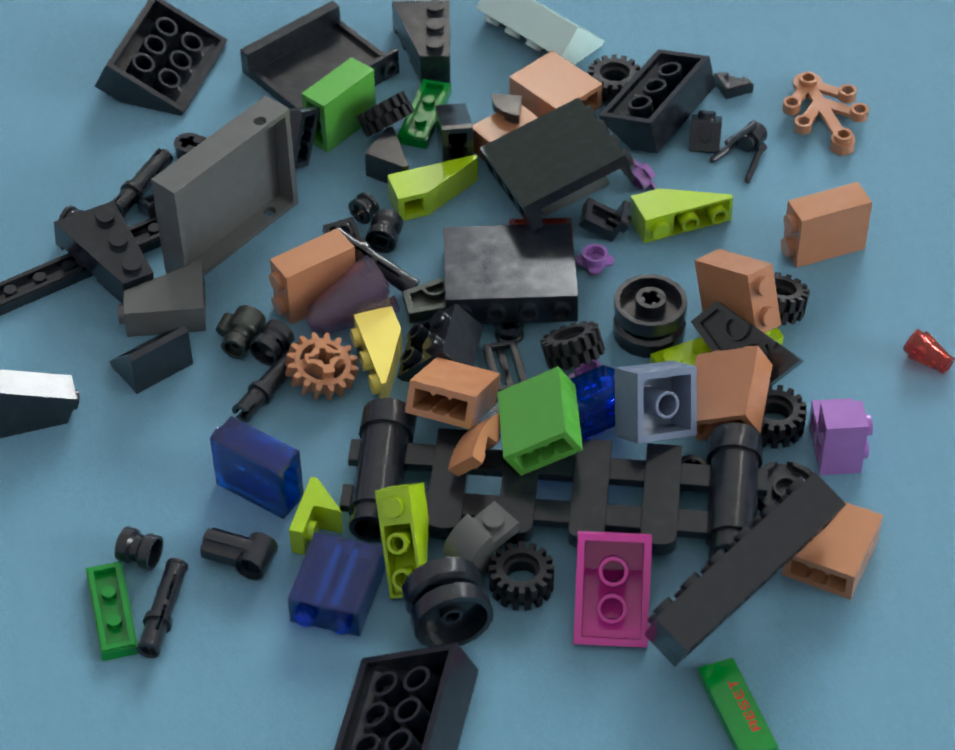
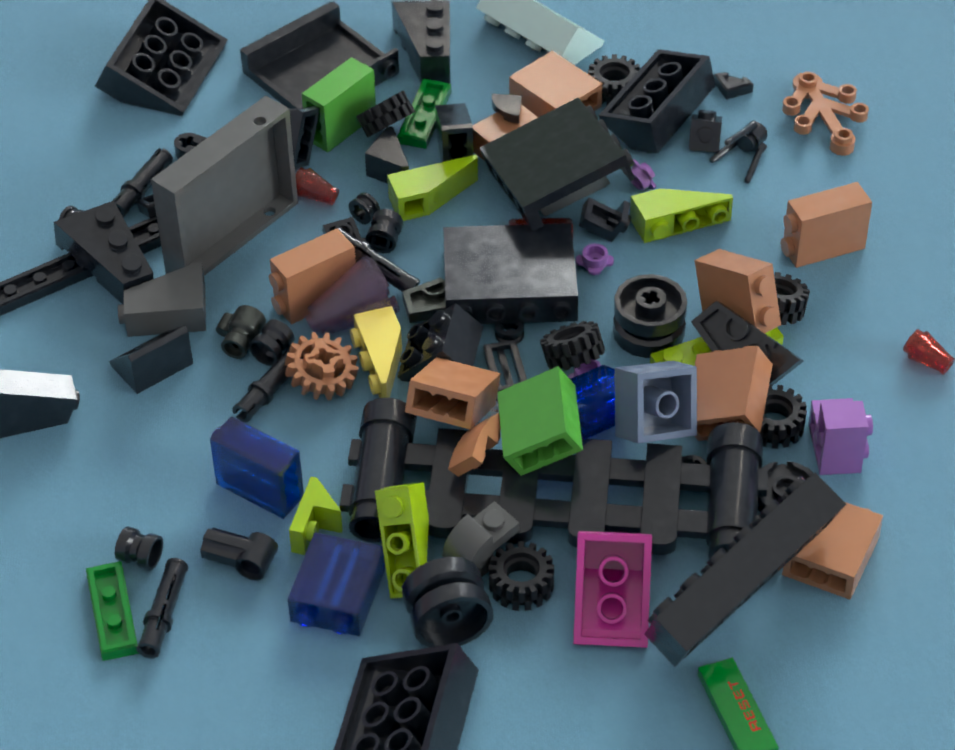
none -> clear red cone [295,167,339,206]

